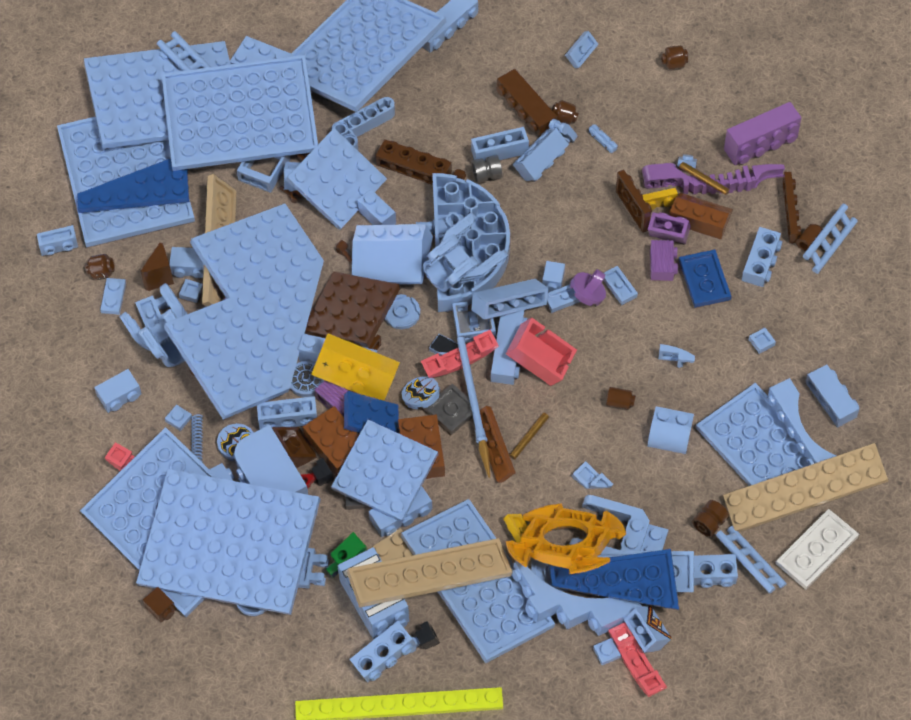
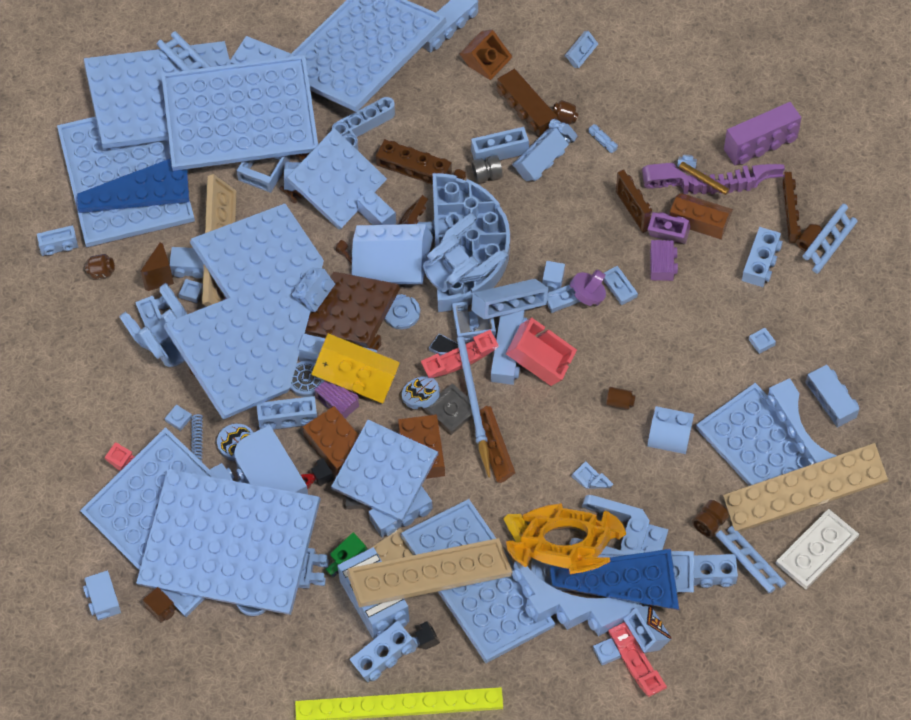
light blue brick [94,369,142,413] -> none
light blue plate [101,278,126,315] -> none
reddish brown slope [272,427,317,468] -> none
blue plate [344,391,399,433] -> none
pearl gold bar [509,412,549,460] -> none
yellow plate [643,188,678,210] -> none
light blue slope [658,344,695,368] -> none
reddish brown head [661,45,688,70] -> none
blue plate [679,249,731,308] -> none
none -> light blue brick [83,570,121,620]
none -> light blue bracket [292,267,335,312]
none -> reddish brown plate [397,195,428,225]
none -> dark orange slope [459,30,512,80]

